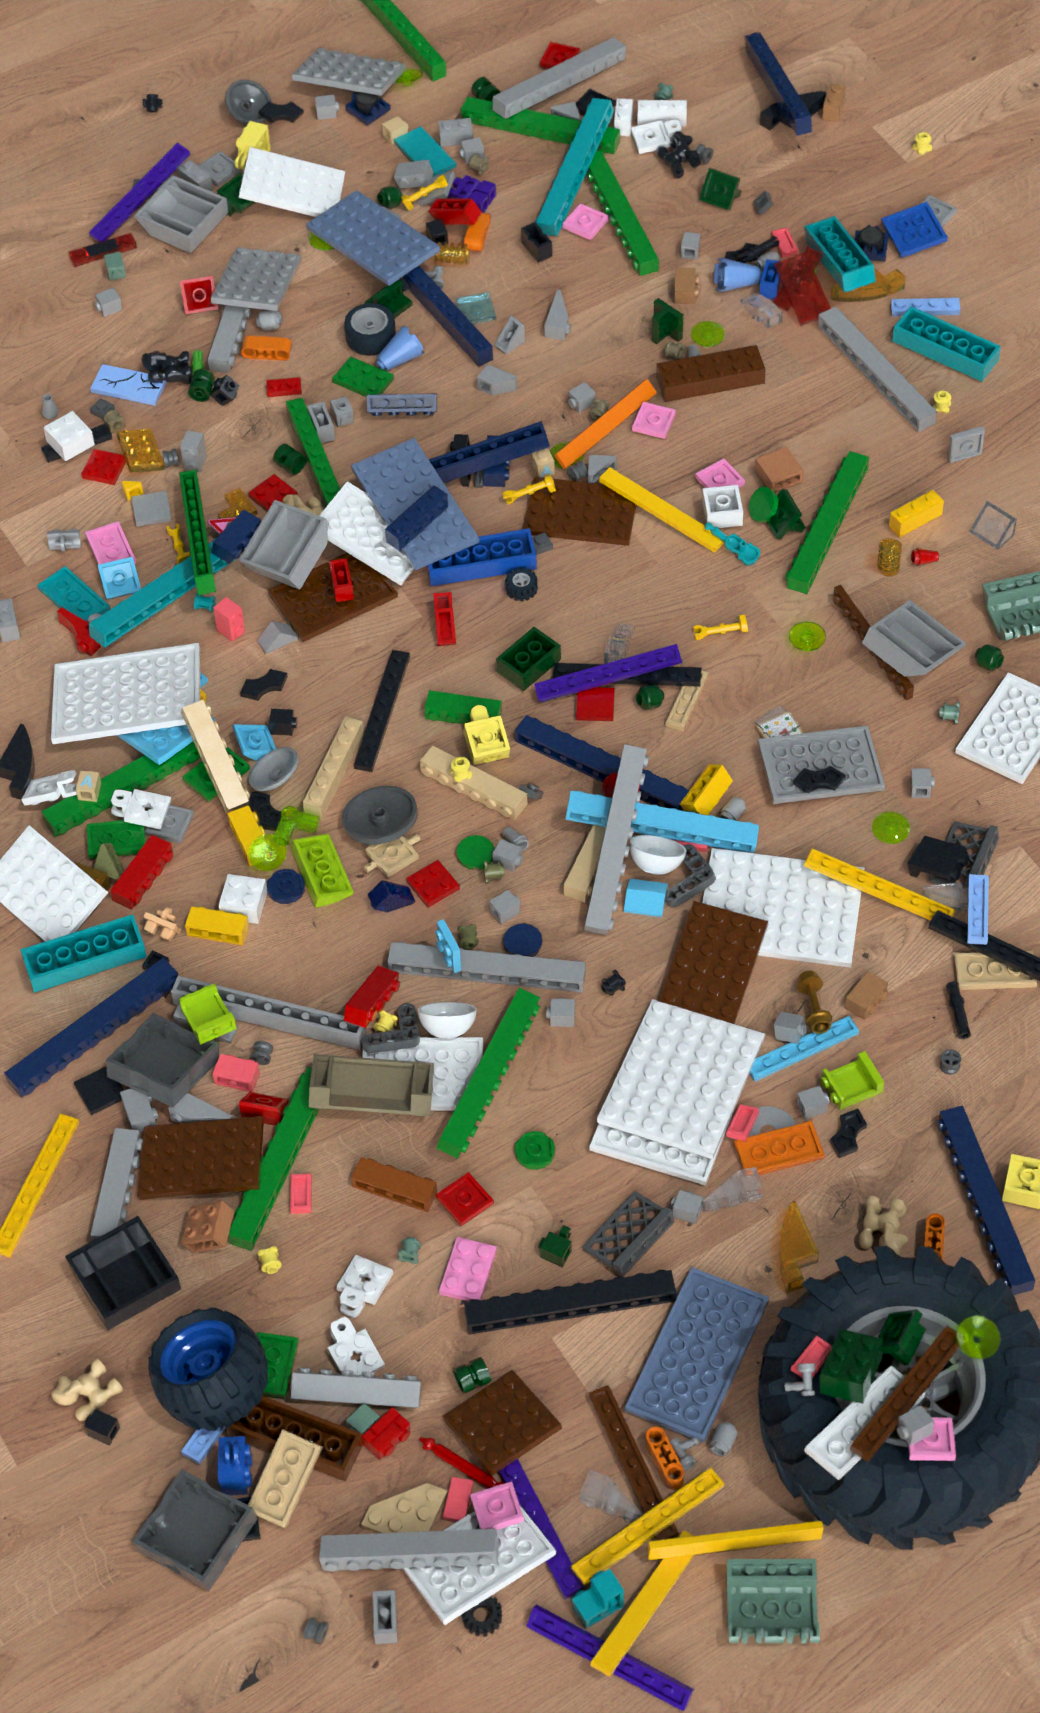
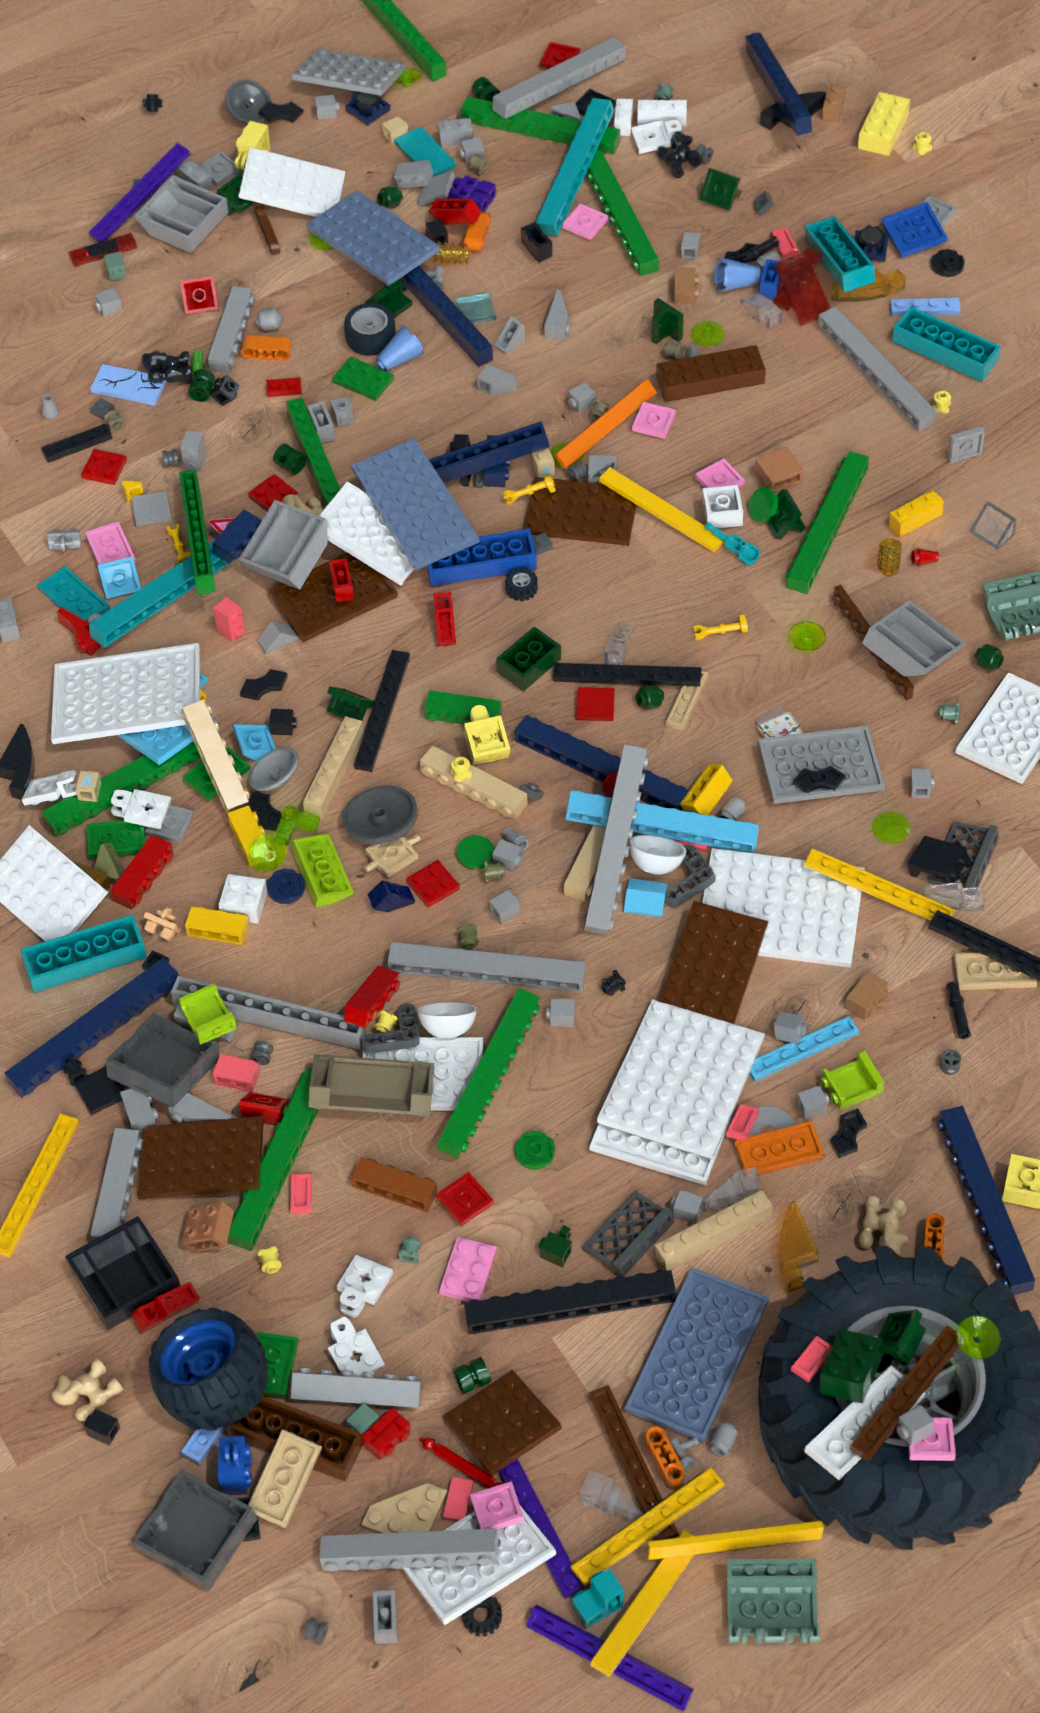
white brick [43,411,94,461] -> none
clear yellow plate [117,429,165,473] -> none
teal bush [194,594,216,612] -> none
light grey plate [211,247,301,311] -> none
clear yellow plate [218,488,258,519] -> none
brick [367,393,438,416] -> none
dark blue brick [385,485,448,552] -> none
yellow piece [401,174,448,211] -> none
medium azure plate [435,919,461,973] -> none
dark blue tile [503,923,542,957] -> none
dark purple plate [534,644,682,703] -> none
light grey piece [785,1363,816,1396] -> none
pearl gold piece [797,970,832,1034] -> none
light blue plate [967,874,989,945] -> none
none -> black brick [63,1059,88,1086]
none -> red slope [131,1282,201,1333]
none -> reddish brown beam [255,205,280,255]
none -> dark green bracket [327,686,375,721]
none -> tan brick [655,1190,773,1271]
none -> light yellow brick [858,92,910,156]
none -> black tile [931,249,965,277]

